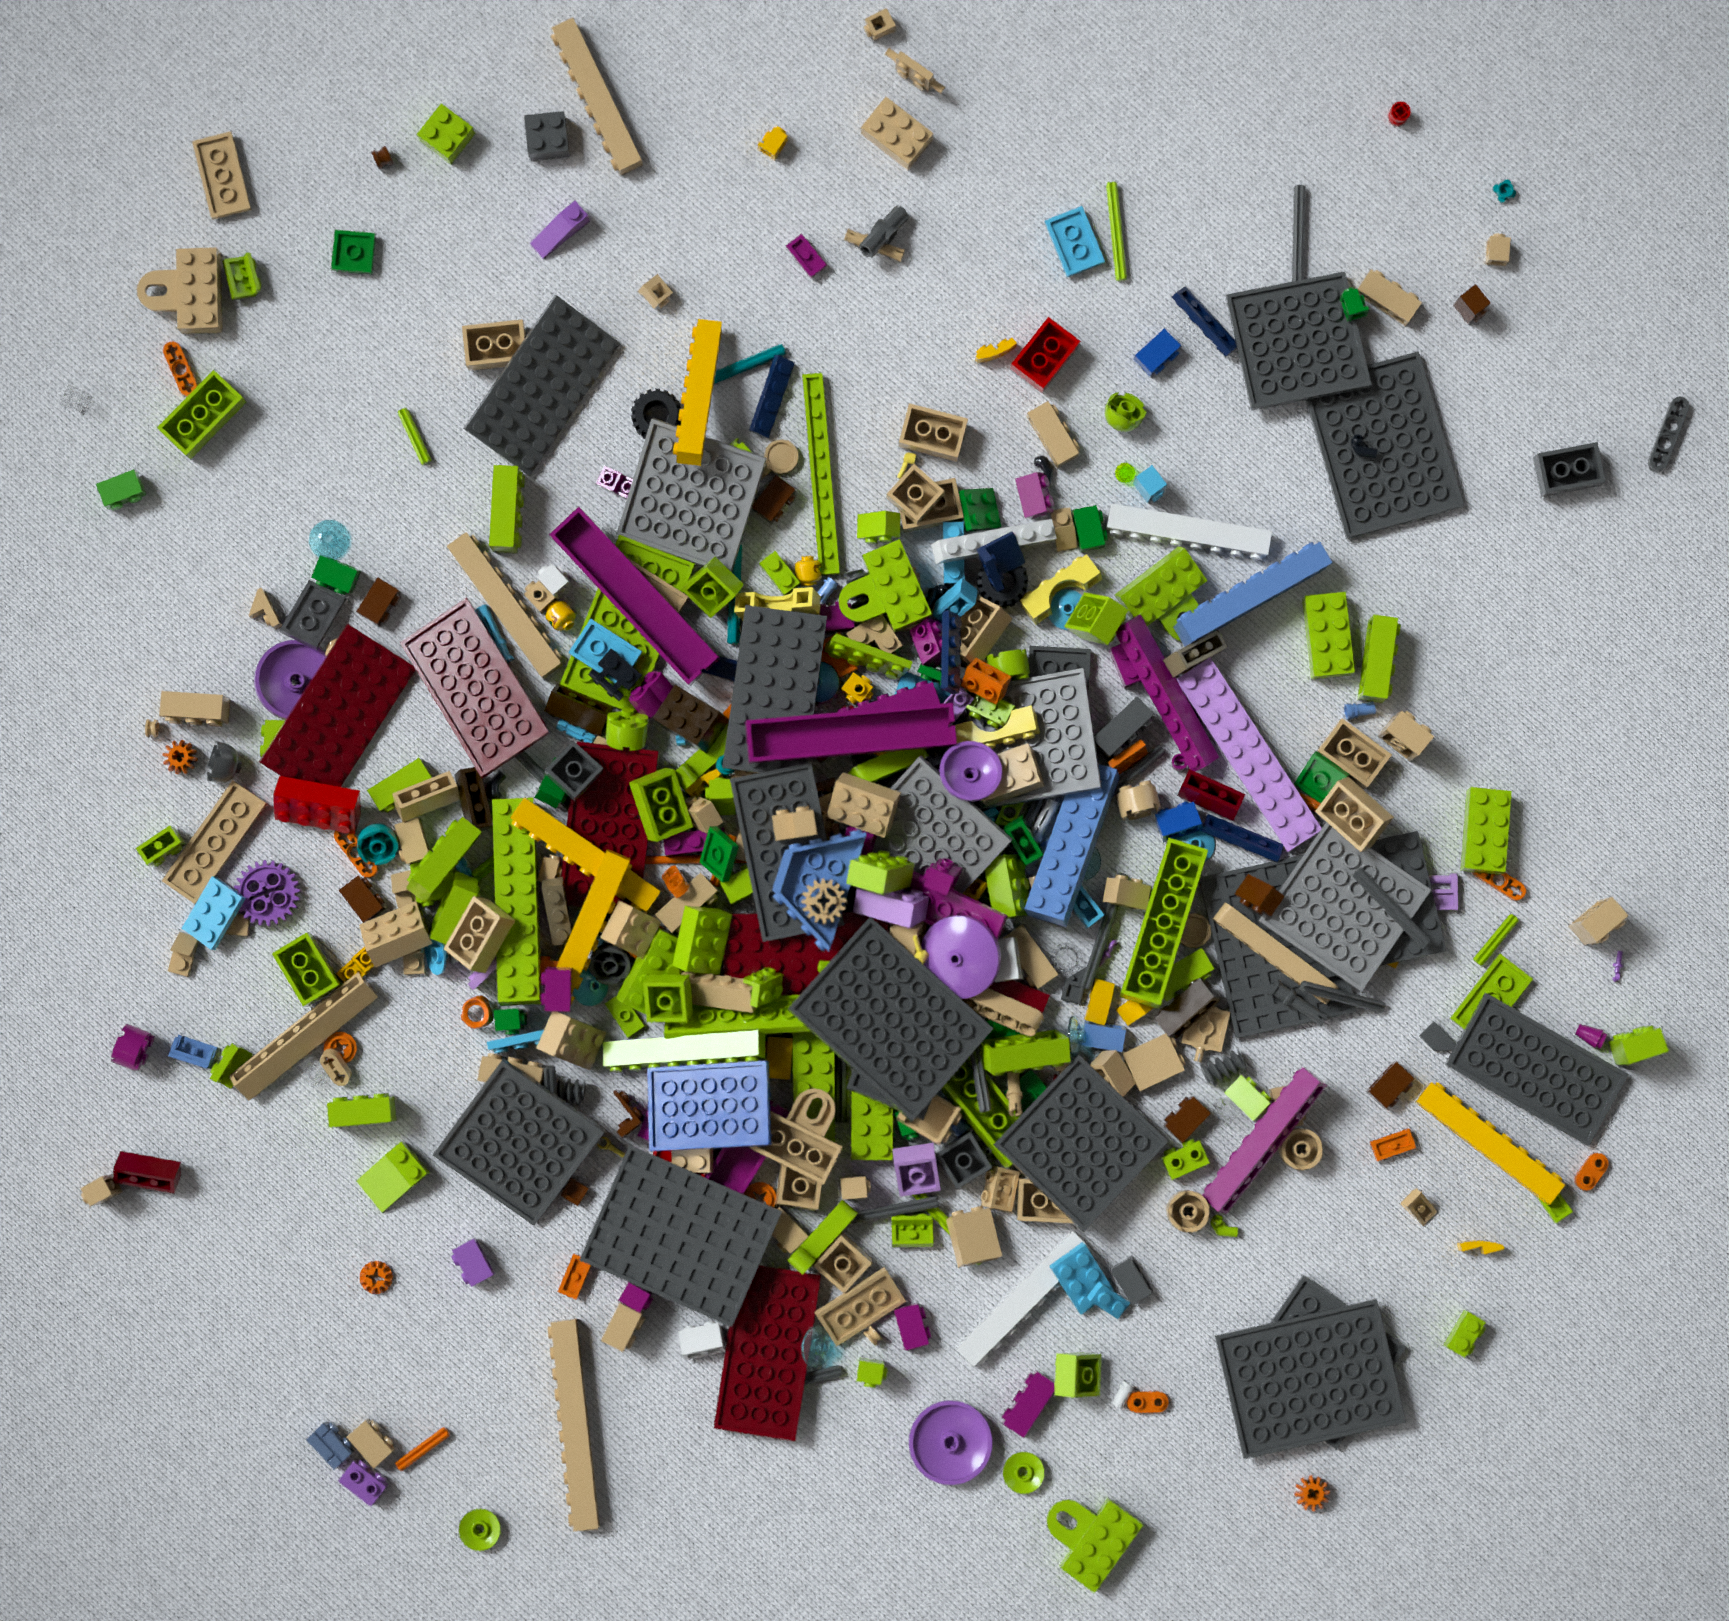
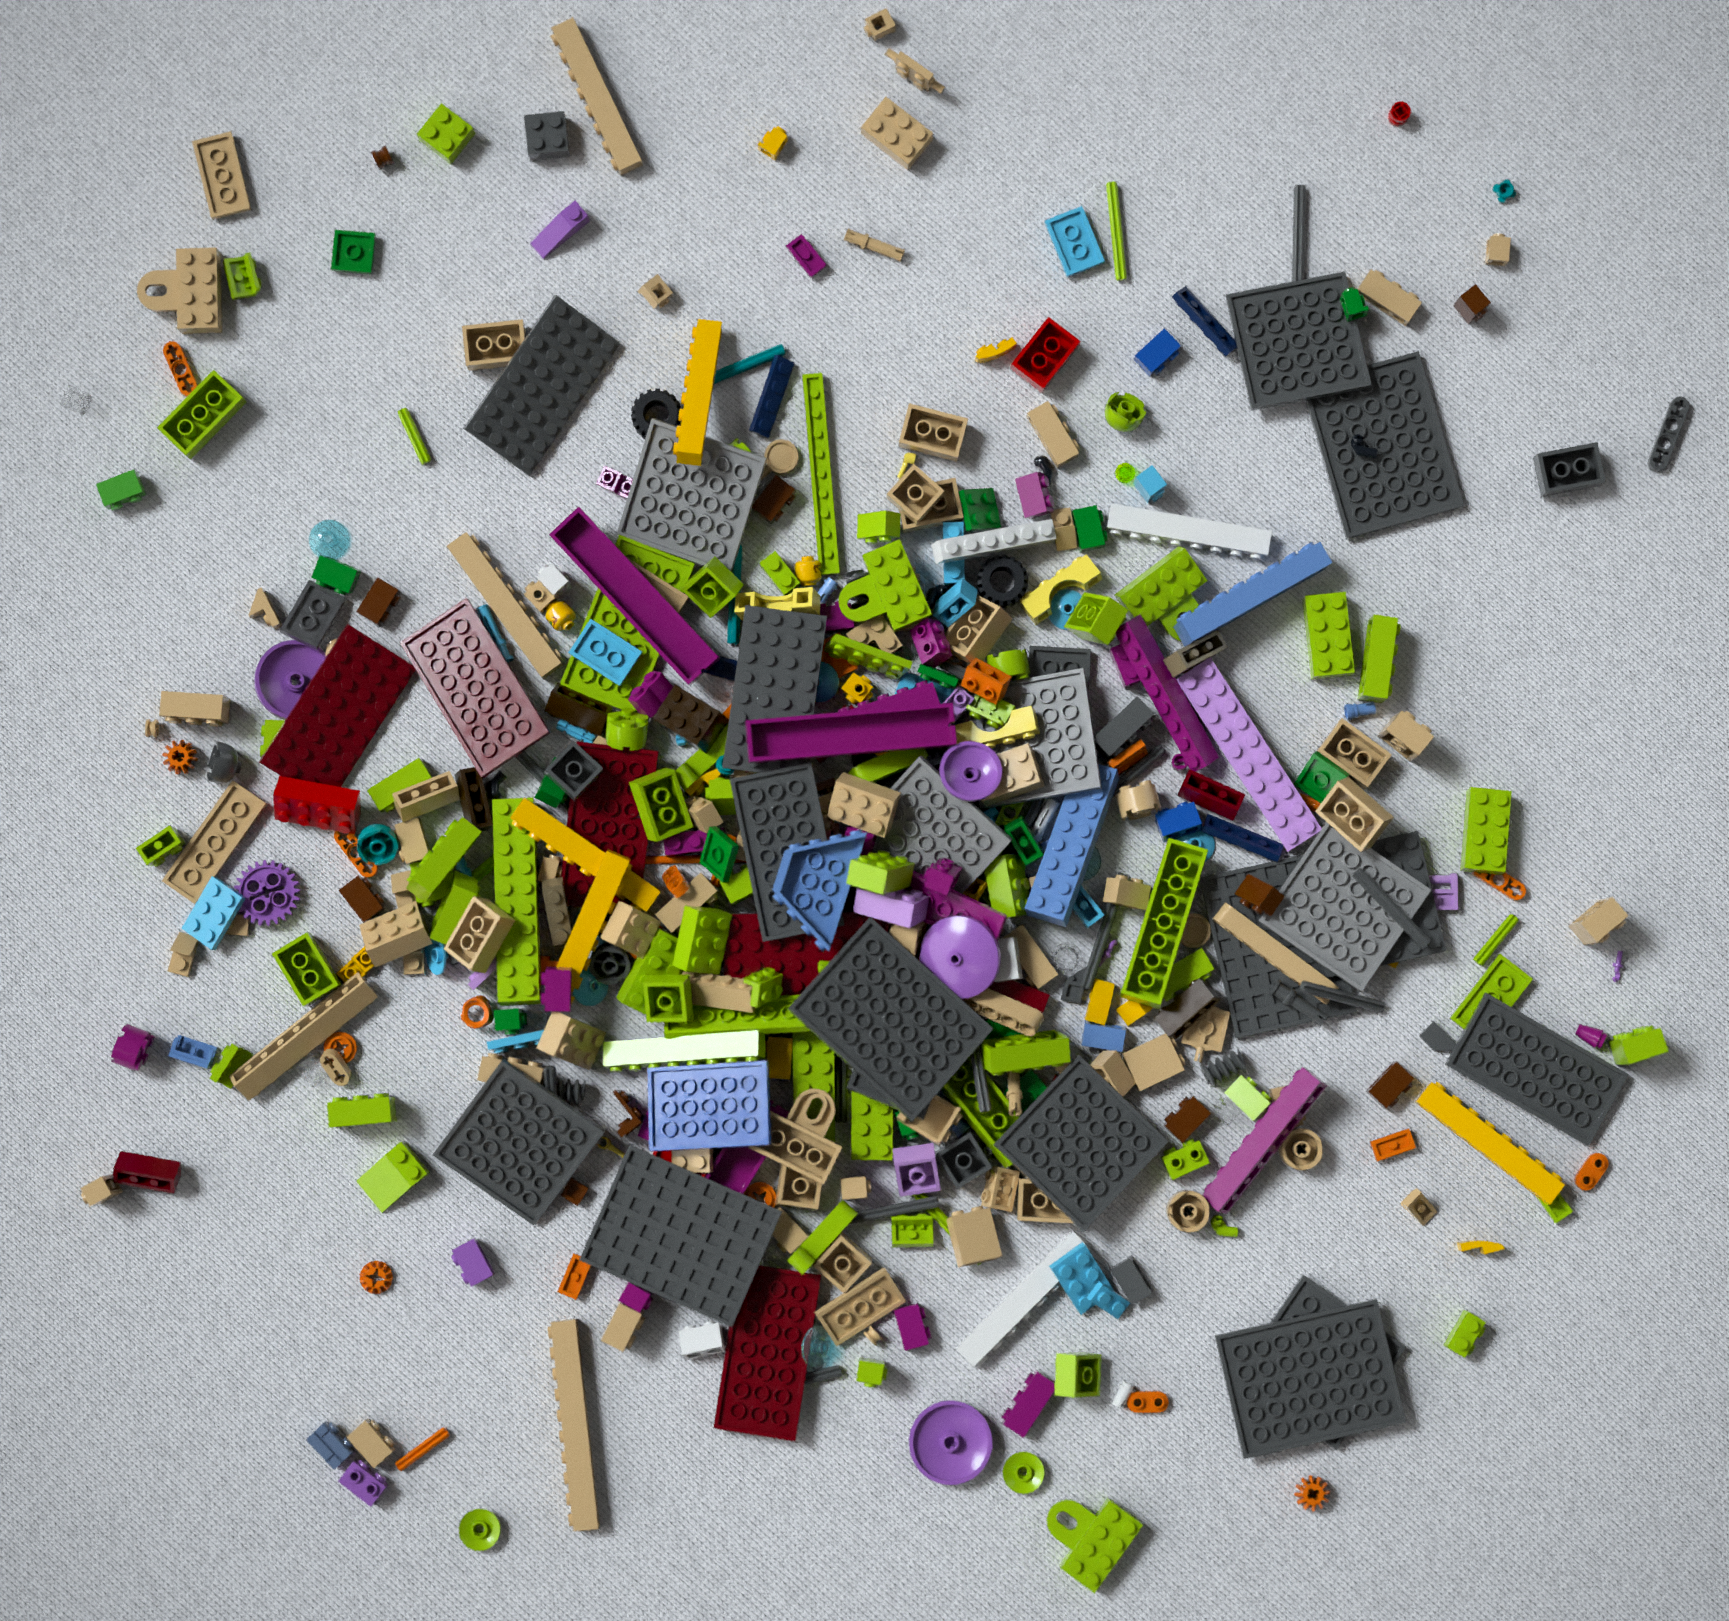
lime brick [489,465,525,553] -> none
black plate [588,649,642,701] -> none
lime plate [605,996,645,1038] -> none
tan brick [772,806,817,841] -> none
tan gear [801,878,846,924] -> none
dark grey piece [859,206,909,258] -> none
light yellow hand [913,935,929,964] -> none
dark blue plate [941,610,962,695] -> none
dark blue bracket [976,531,1025,592] -> none
clear light blue dish [1068,1016,1086,1057] -> none

